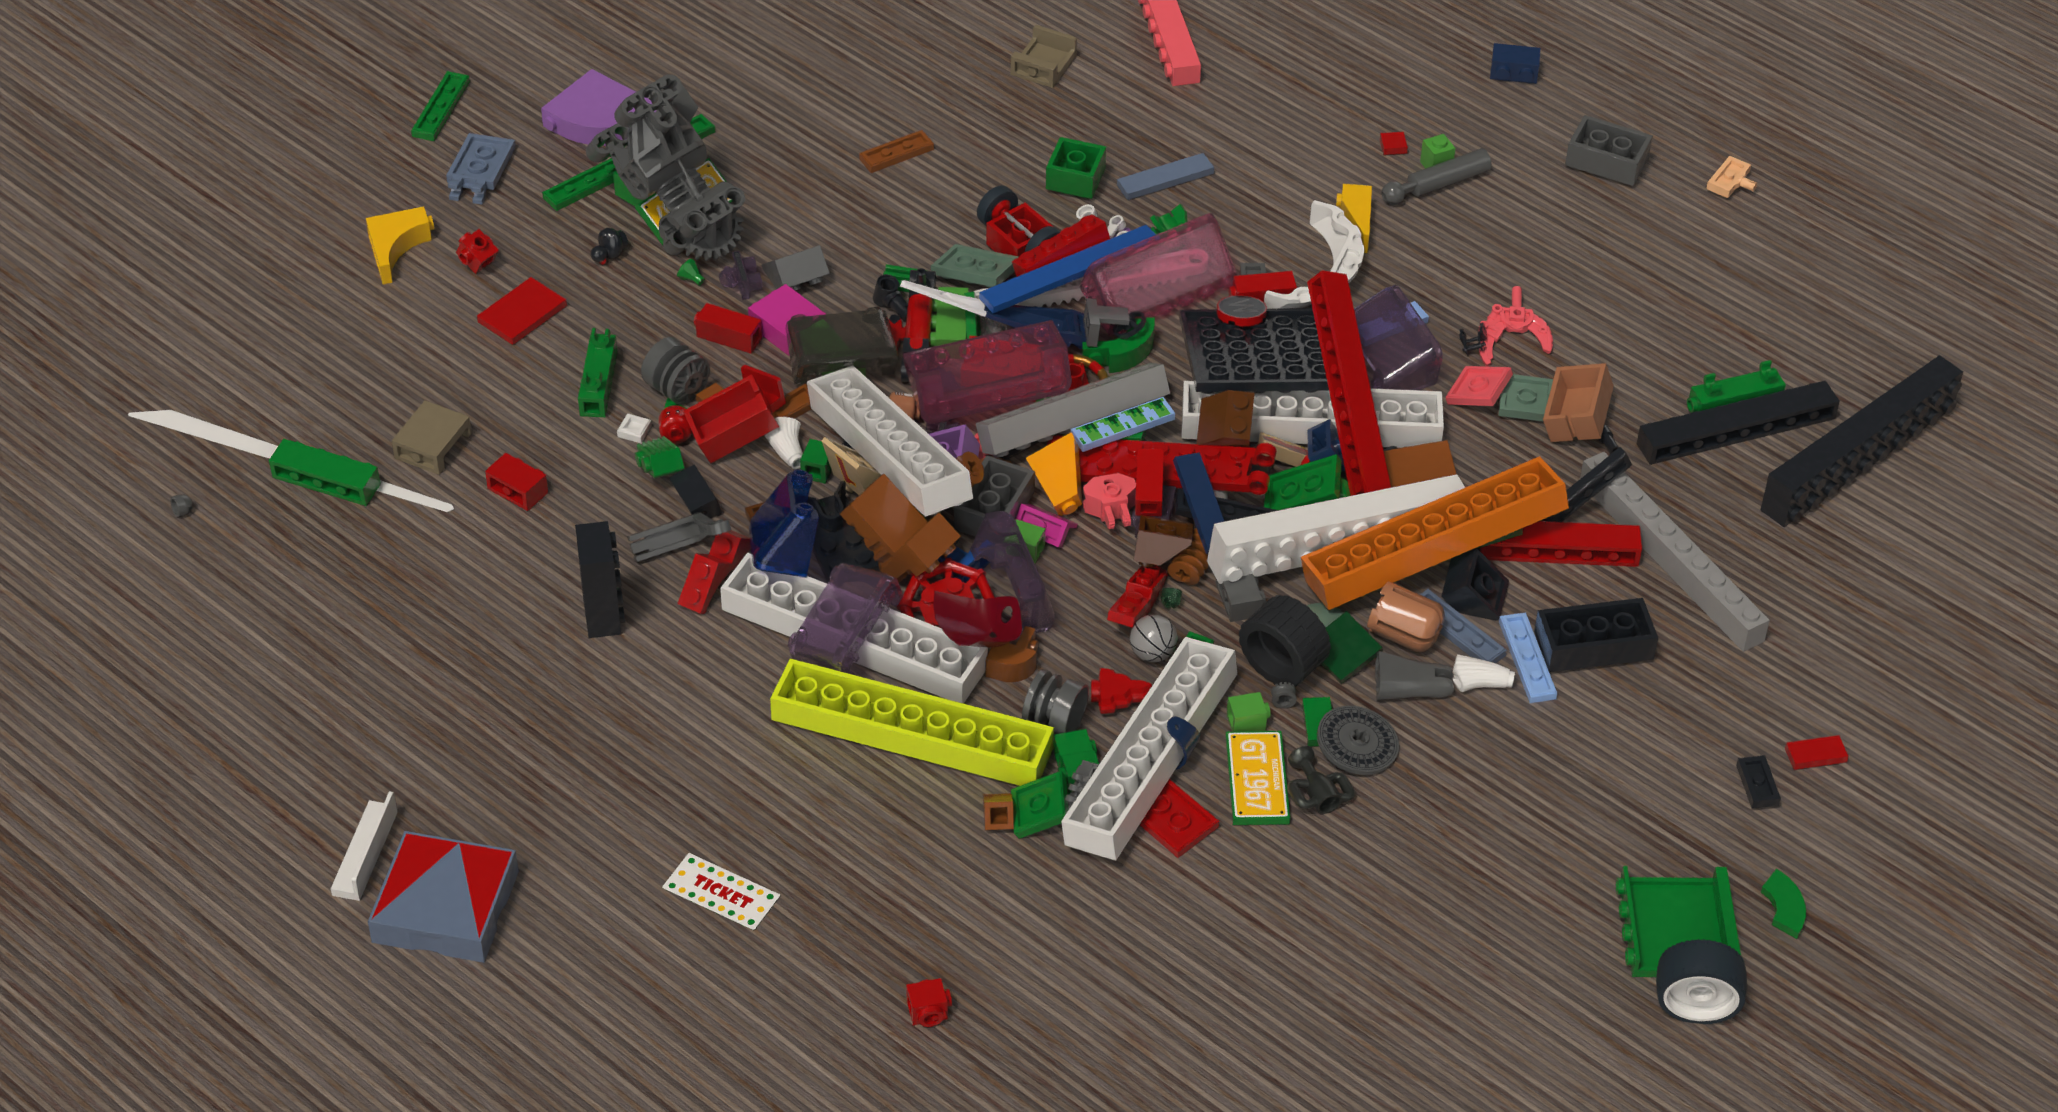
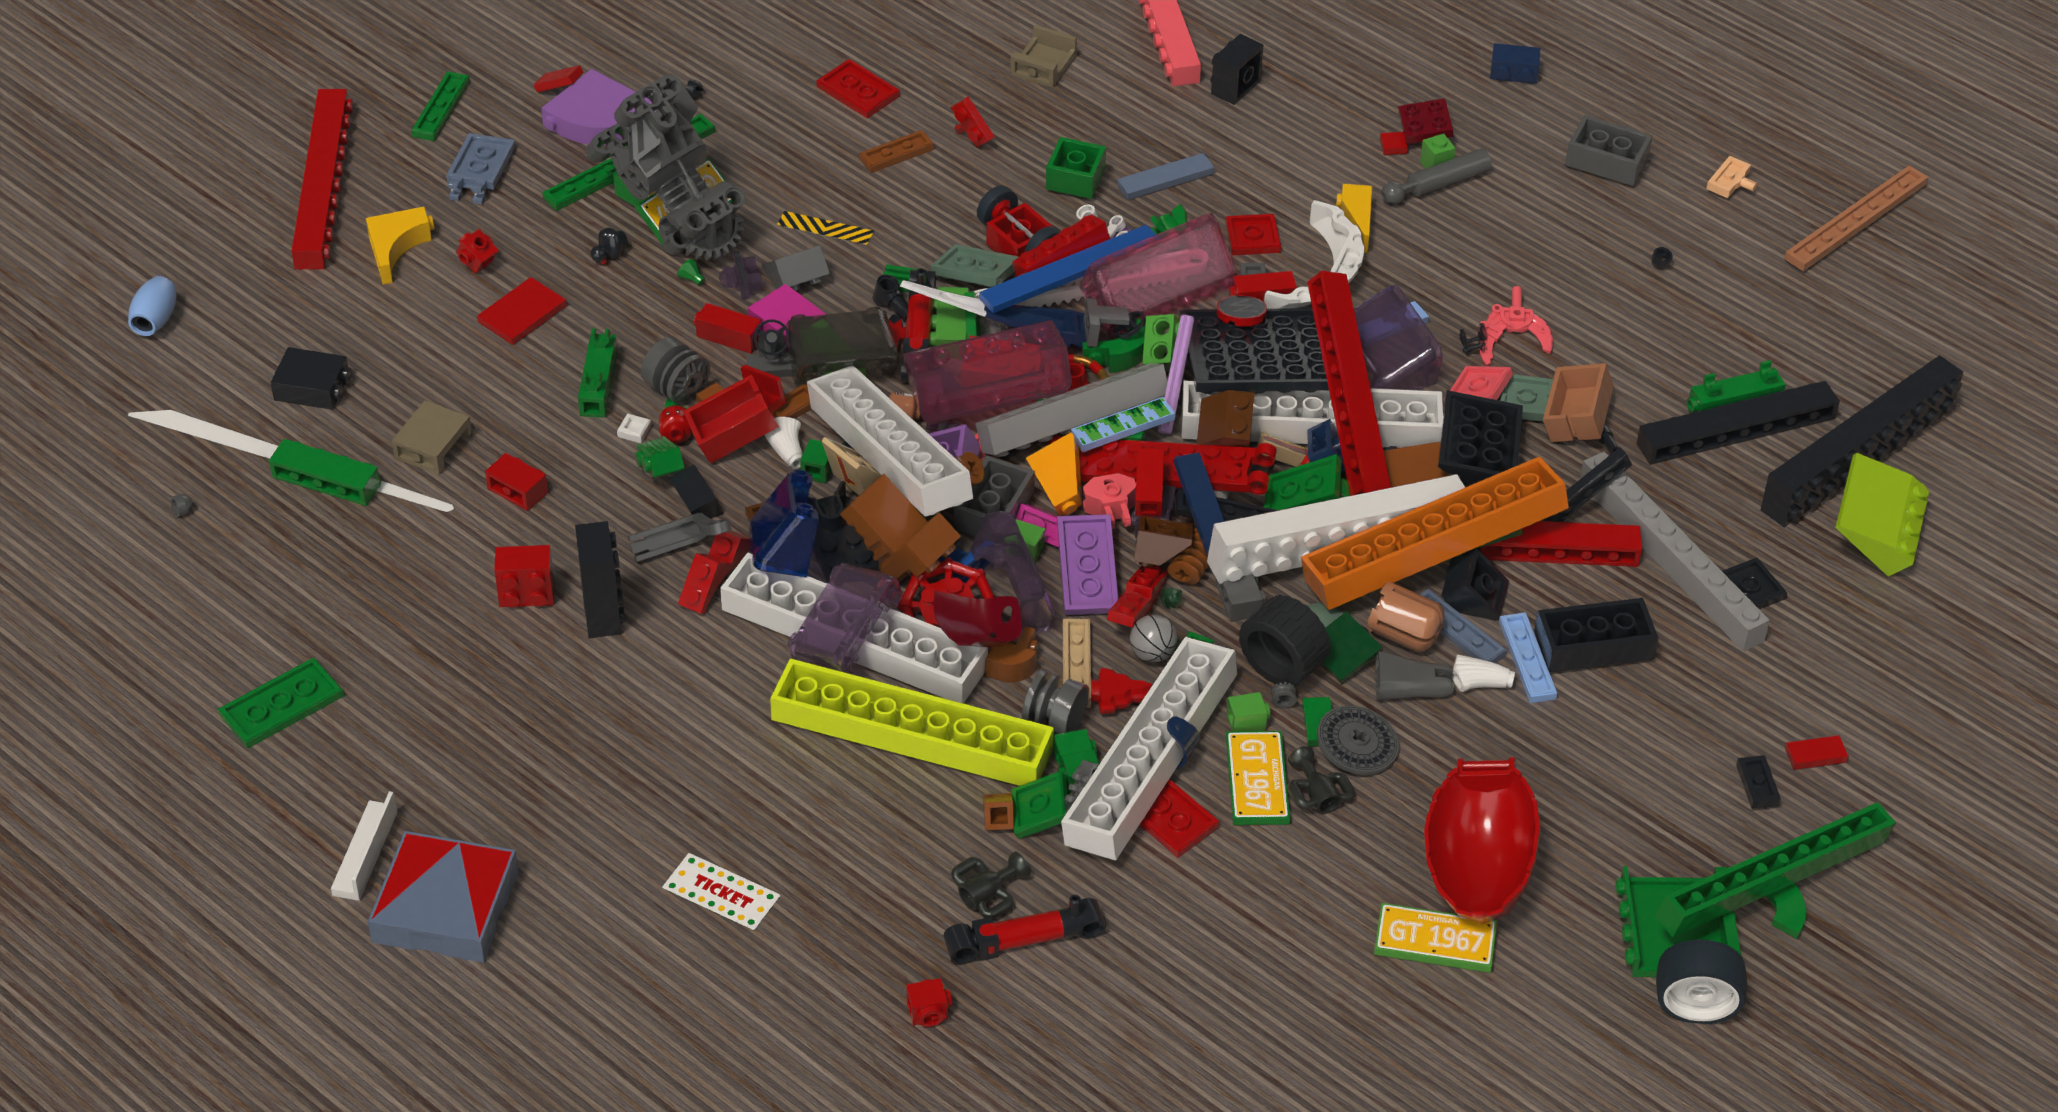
none -> light blue piece [128,276,176,336]
none -> green tile [218,657,344,749]
none -> black brick [271,347,351,410]
none -> red brick [291,89,353,270]
none -> red brick [494,545,554,607]
none -> red tile [533,65,584,92]
none -> black hinge [686,79,704,99]
none -> dark grey piece [746,319,800,377]
none -> sticker [777,211,874,245]
none -> red tile [816,59,900,119]
none -> black piece [943,894,1106,965]
none -> red plate [950,96,995,148]
none -> pearl dark grey piece [951,851,1030,920]
none -> medium lavender plate [1057,514,1118,615]
none -> tan tile [1063,619,1091,708]
none -> bright green brick [1142,314,1180,371]
none -> lavender axle [1158,315,1194,435]
none -> black brick [1210,33,1264,105]
none -> red tile [1225,214,1281,256]
none -> tile [1374,903,1497,973]
none -> dark red plate [1398,98,1454,144]
none -> red windscreen [1424,757,1541,925]
none -> black slope [1438,390,1523,486]
none -> black hinge [1651,247,1673,269]
none -> green brick [1655,802,1896,938]
none -> black tile [1722,558,1787,610]
none -> nougat plate [1784,165,1928,271]
none -> lime slope [1835,453,1929,577]

